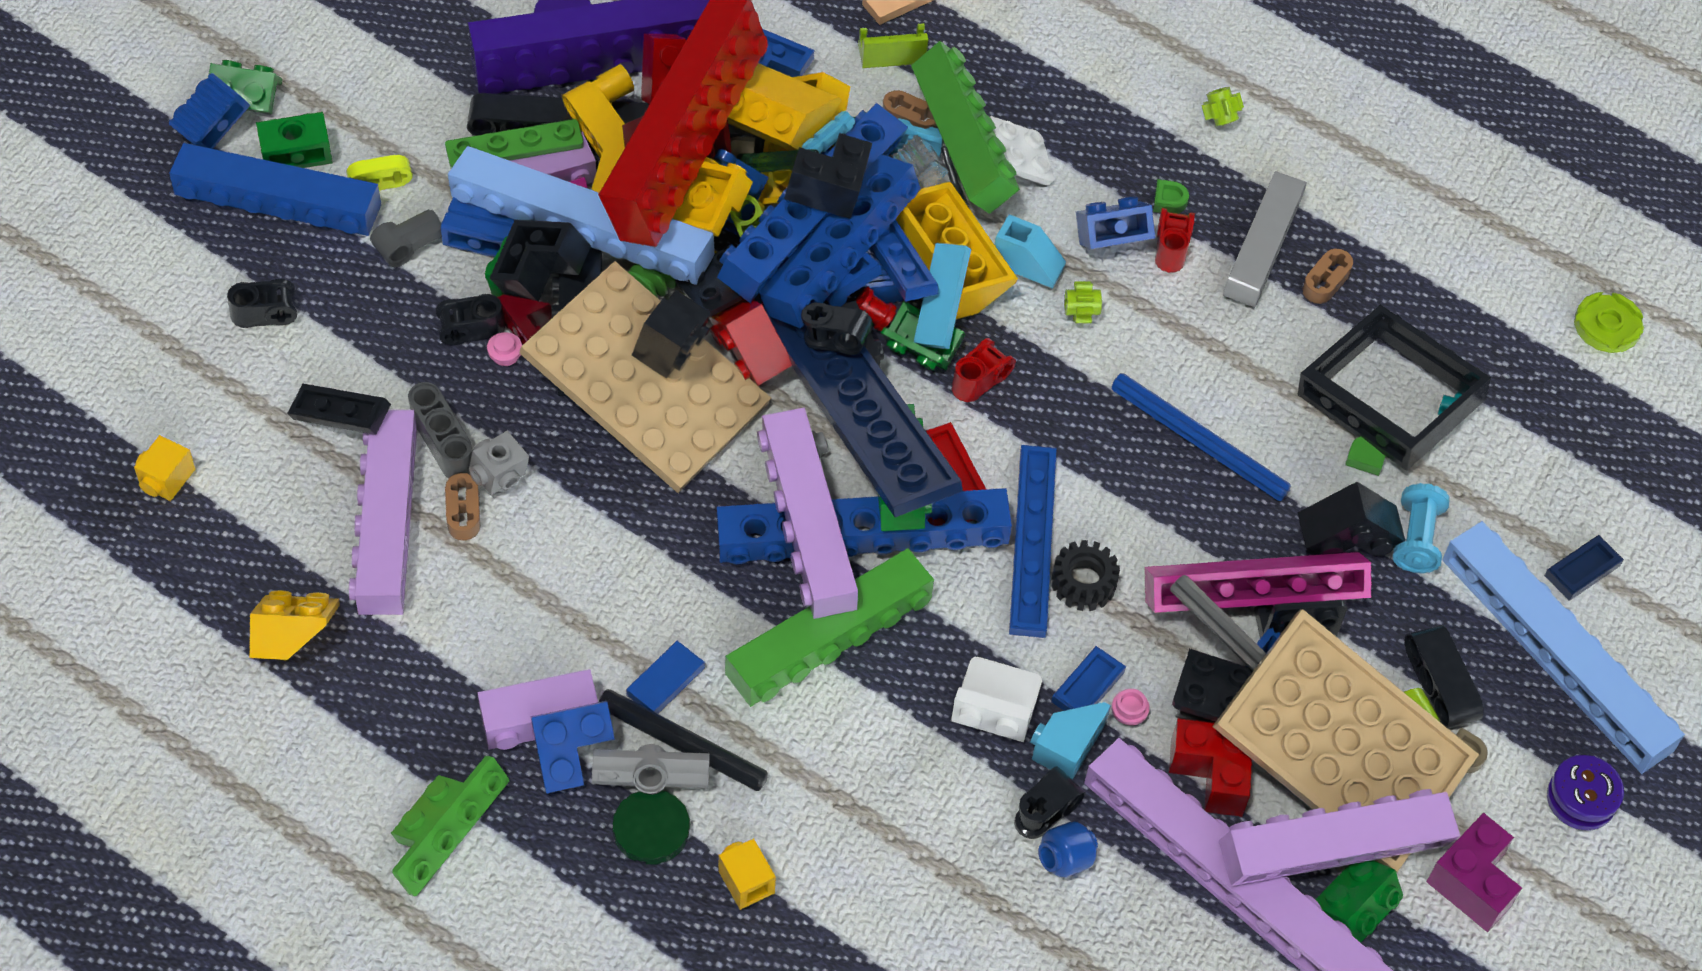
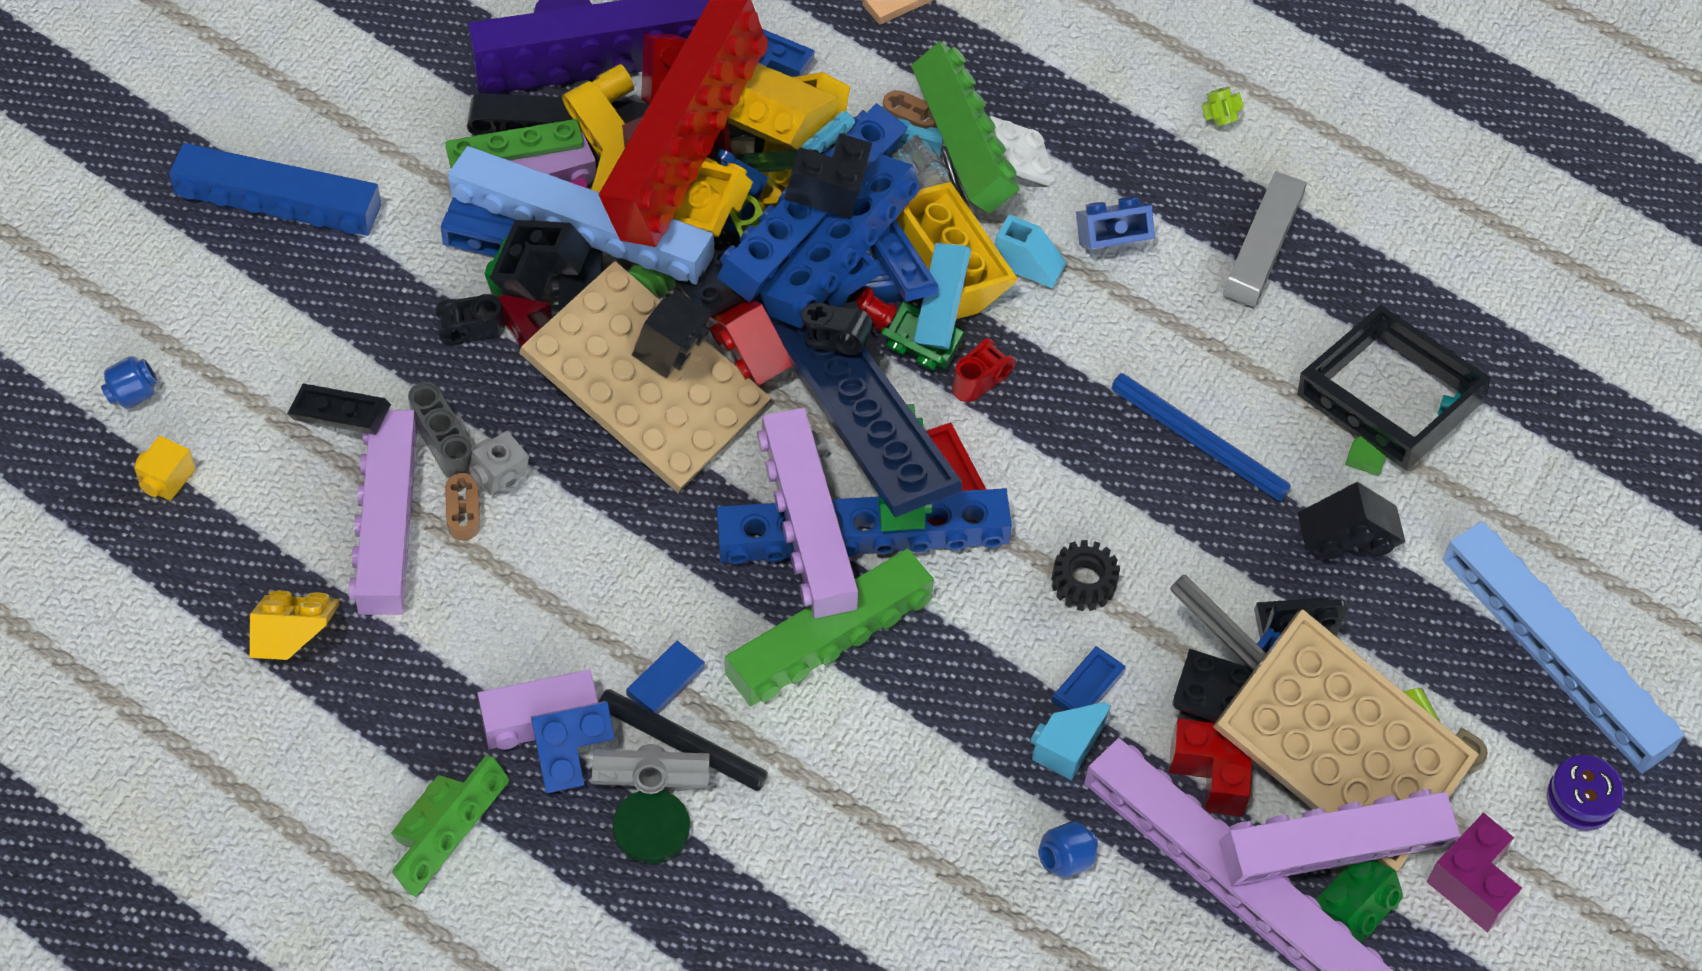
blue brick [169,73,250,149] -> none
green bracket [208,60,282,114] -> none
black piece [227,279,297,328] -> none
green brick [256,112,333,168] -> none
neon yellow beam [346,155,412,190] -> none
dark grey piece [370,209,442,267] -> none
bright pink plate [487,332,522,366] -> none
yellow brick [718,838,776,910] -> none
lime hinge [858,23,928,68] -> none
white bracket [951,657,1042,742] -> none
blue tile [1009,445,1057,638] -> none
black piece [1014,766,1086,839] -> none
lime gear [1064,281,1102,323] -> none
bright pink plate [1111,689,1149,726] -> none
dark pink brick [1144,552,1371,613] -> none
bright green tile [1153,179,1189,214] -> none
red piece [1155,208,1195,272] -> none
medium nougat beam [1302,249,1353,304] -> none
medium azure hose [1393,483,1450,573] -> none
black beam [1404,625,1484,728] -> none
dark blue tile [1544,535,1624,601] -> none
lime tile [1574,292,1644,353] -> none
none -> blue head [101,356,158,409]

